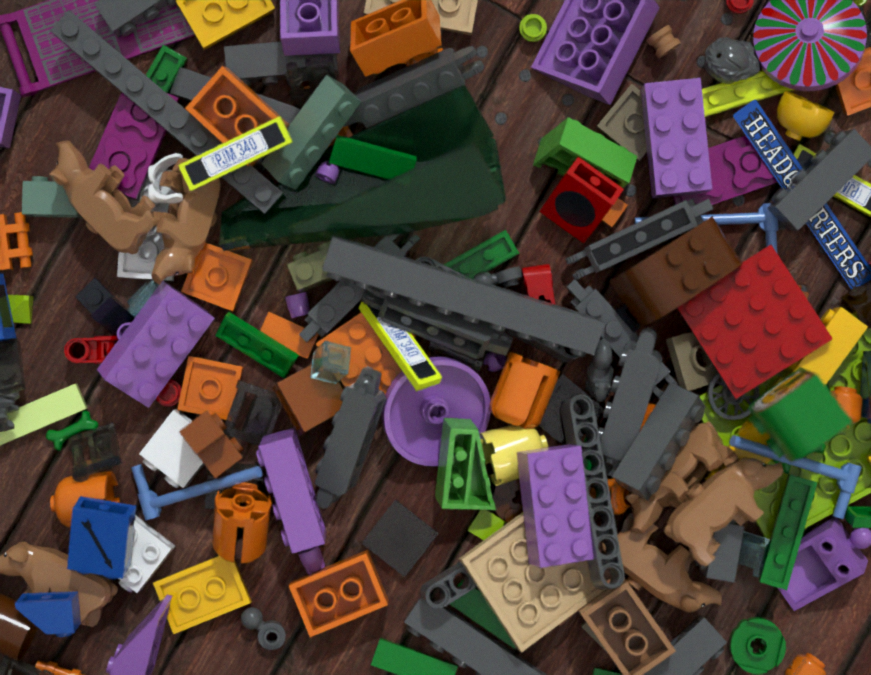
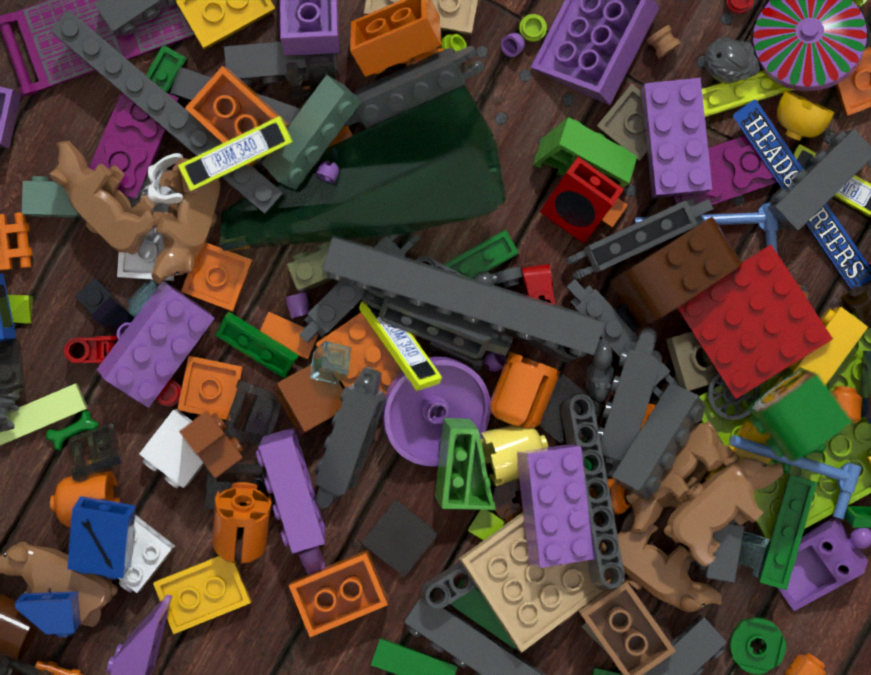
medium blue bar [131,464,262,521] -> none
dark grey plate [241,607,286,650] -> none
green tile [329,135,417,184] -> none
none -> lime plate [441,34,467,52]
none -> medium lavender hinge [501,33,525,57]

